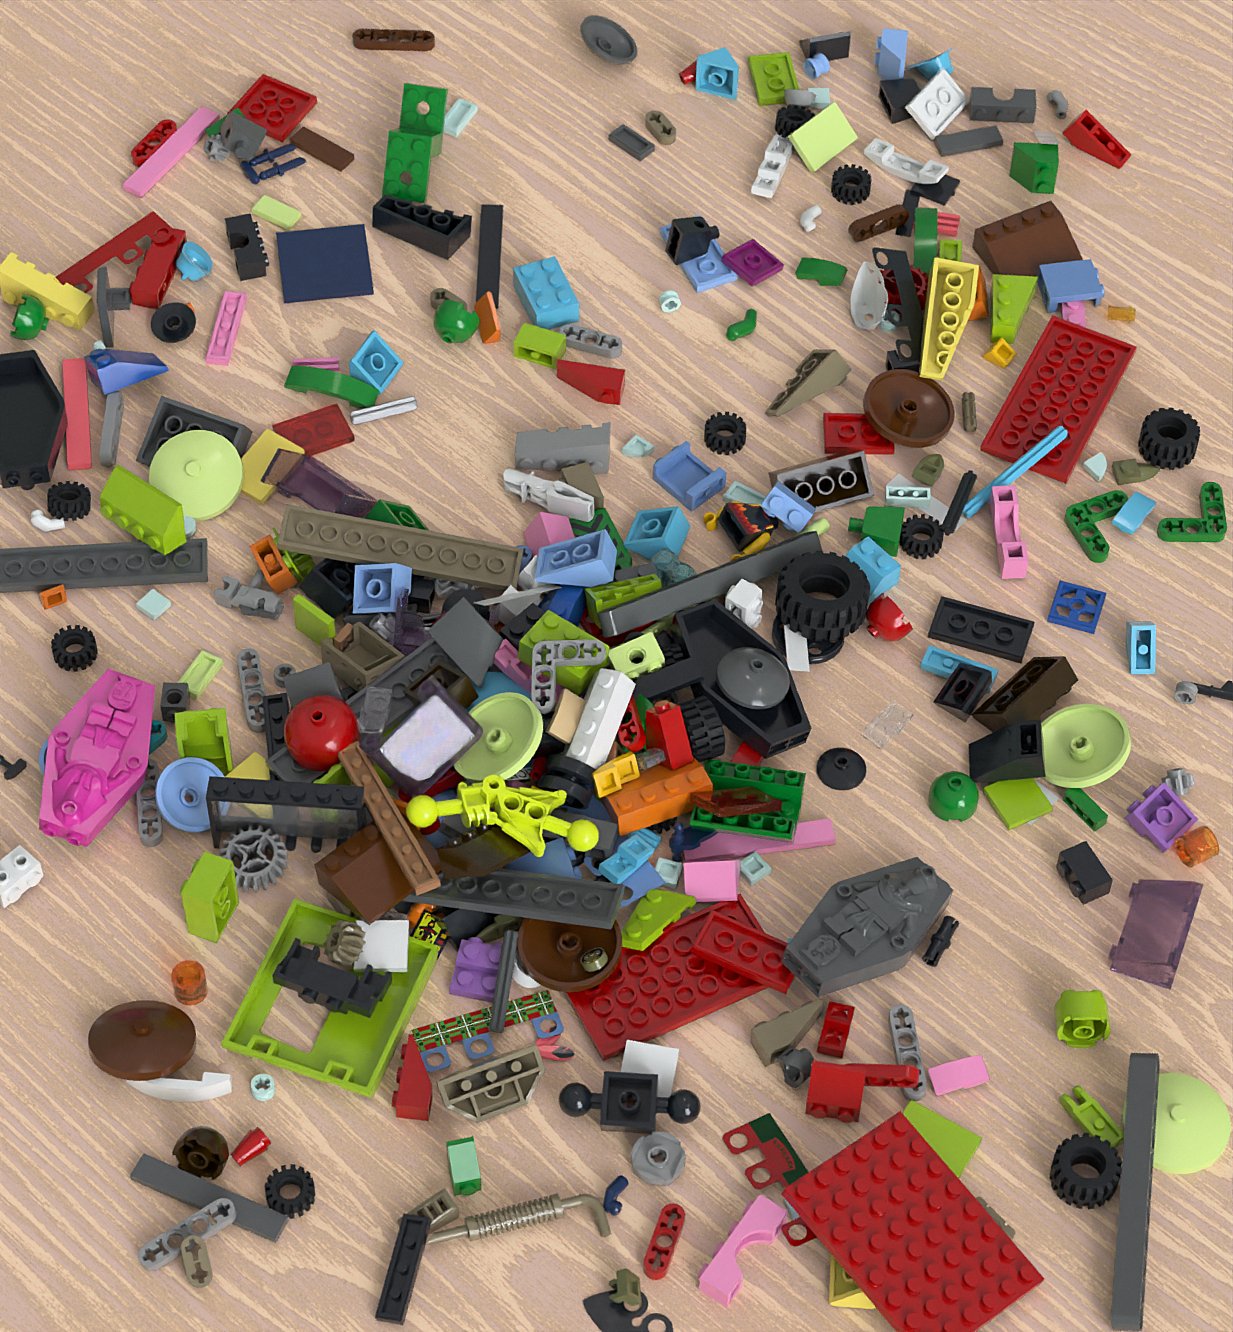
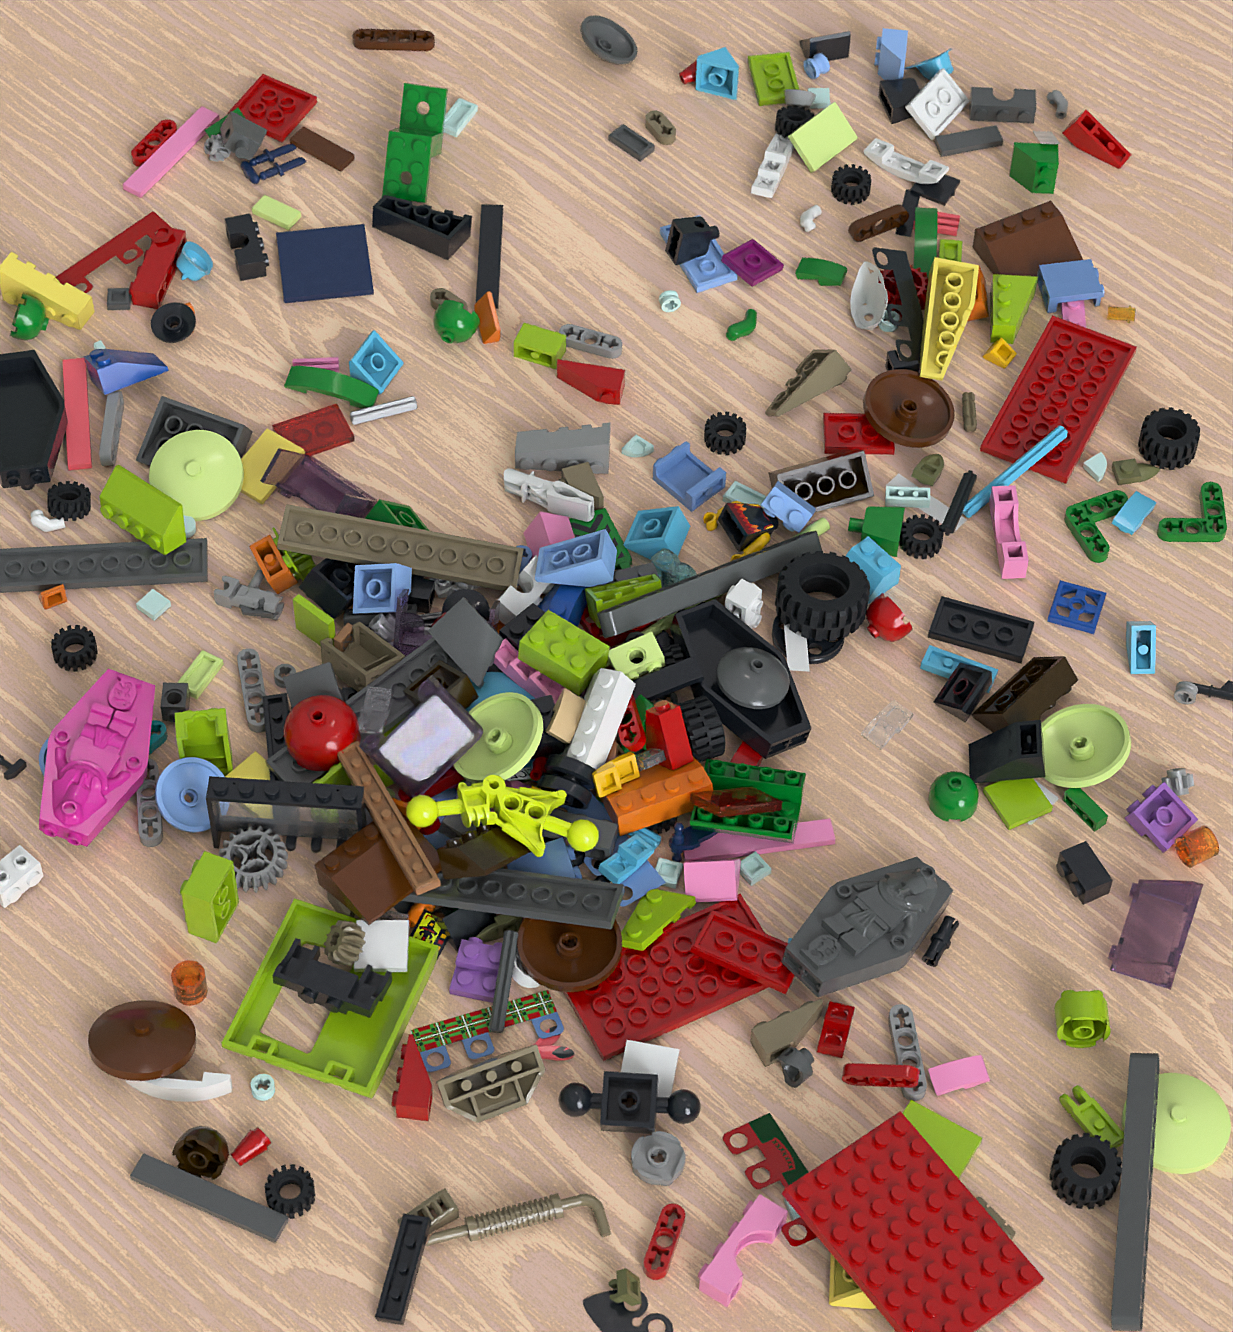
dark grey tile [97,267,115,347] -> none
light grey beam [138,1198,237,1271] -> none
dark tan beam [181,1235,212,1288] -> none
bright pink tile [205,291,247,366] -> none
slope [446,1136,481,1196] -> none
white sticker [474,585,562,606] -> none
medium azure brick [513,256,579,330] -> none
light grey beam [531,640,607,714] -> none
olive tile [580,948,608,972] -> none
dark blue arm [603,1175,629,1216] -> none
red slope [805,1060,866,1123] -> none
black dish [816,747,866,790] -> none

